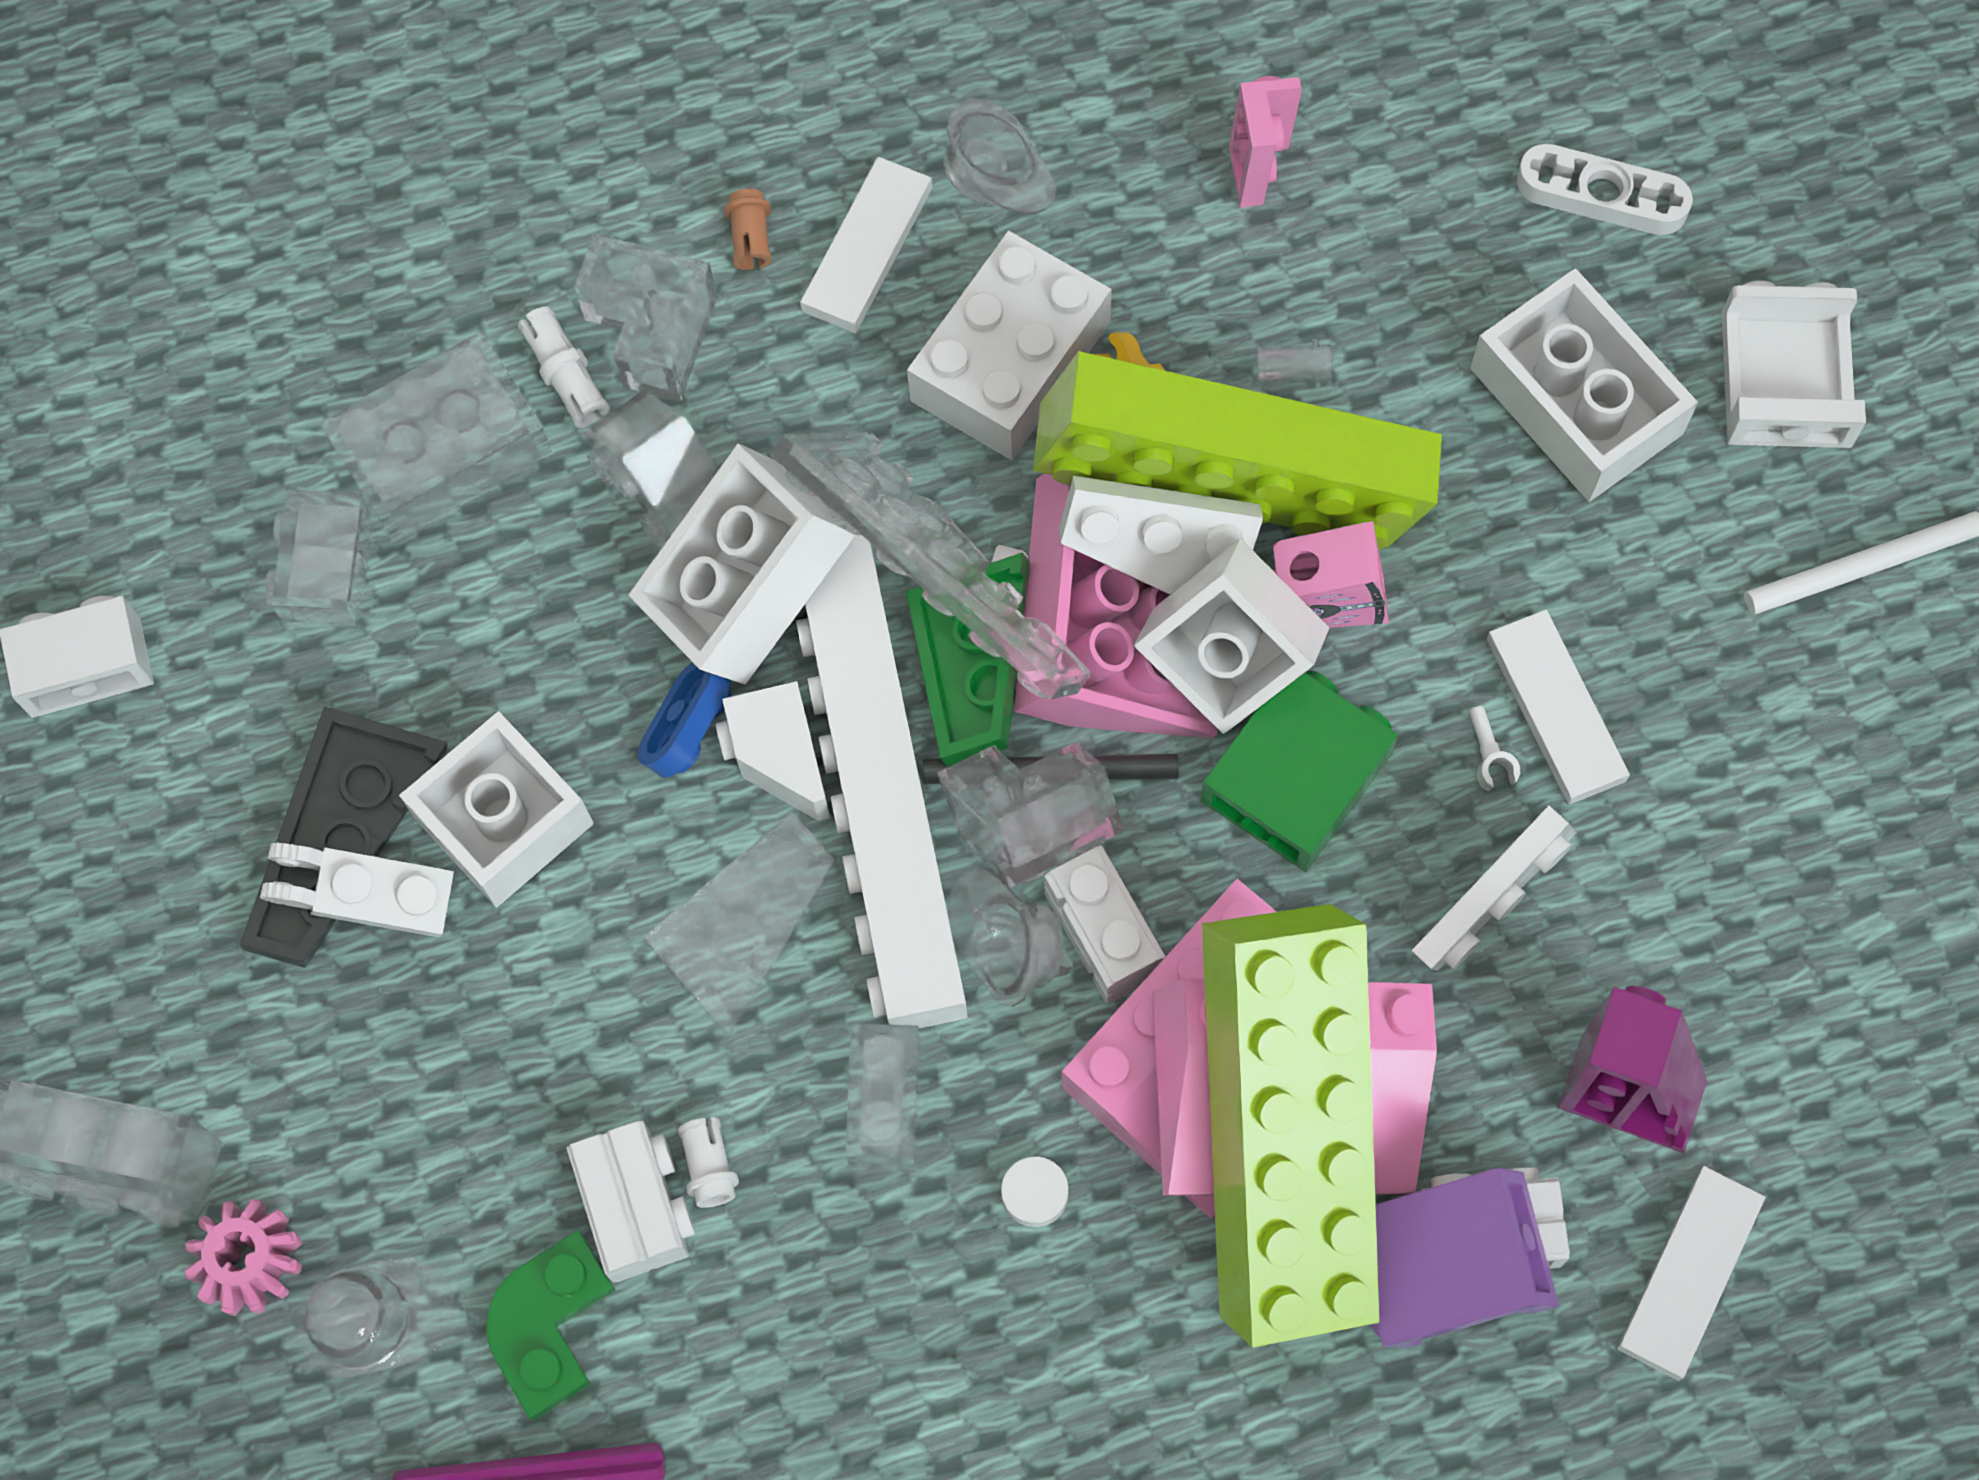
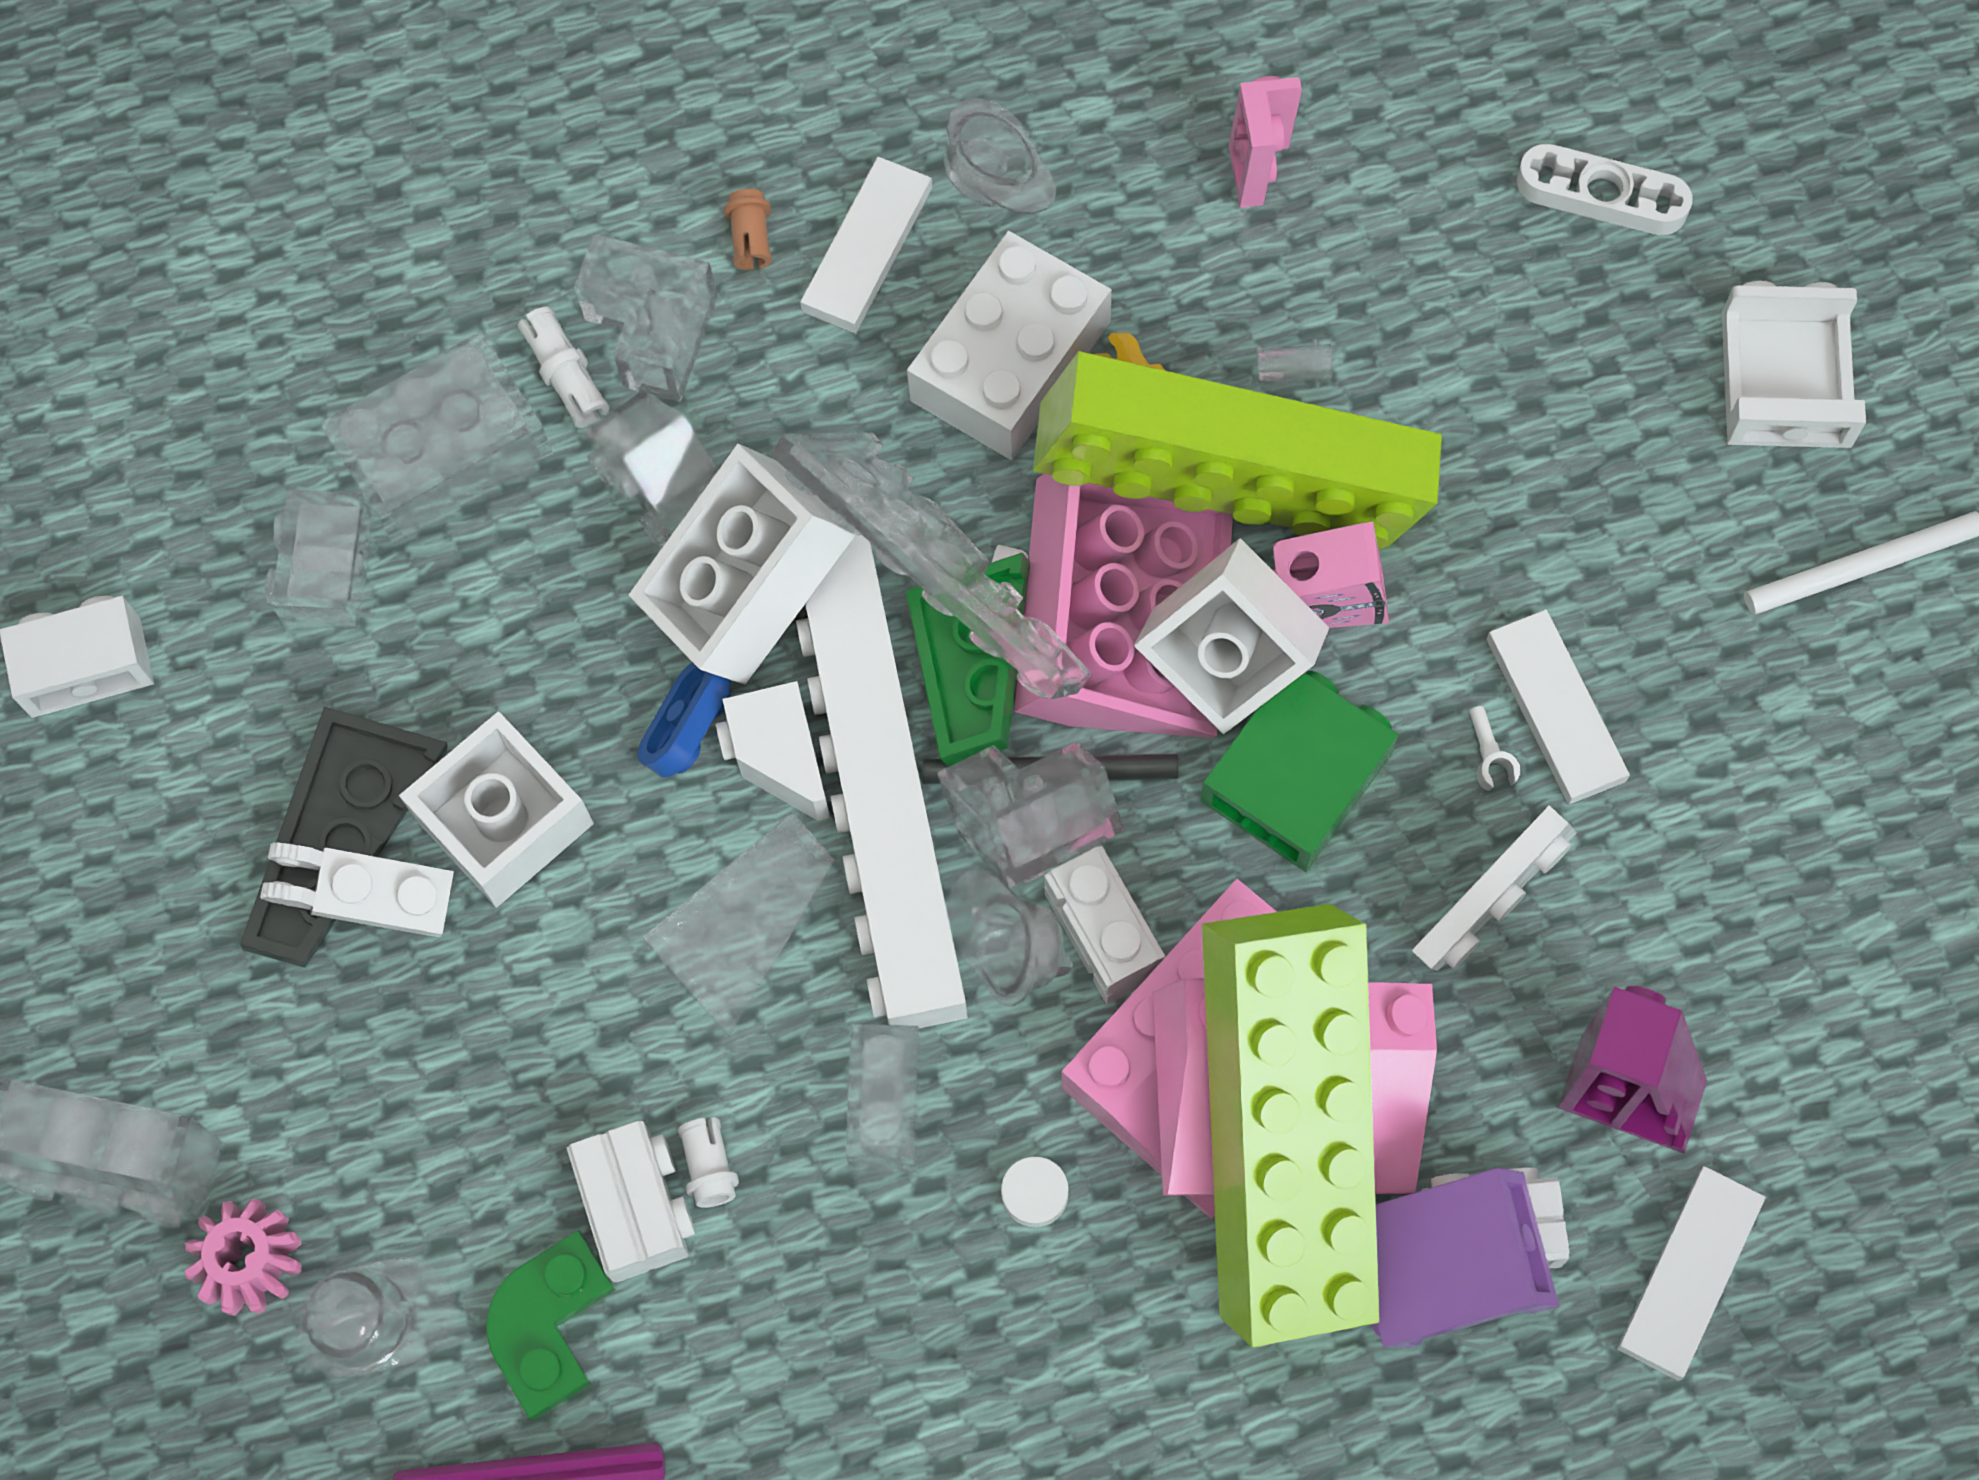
white wing [1059,476,1263,595] -> none
white brick [1470,268,1698,502] -> none

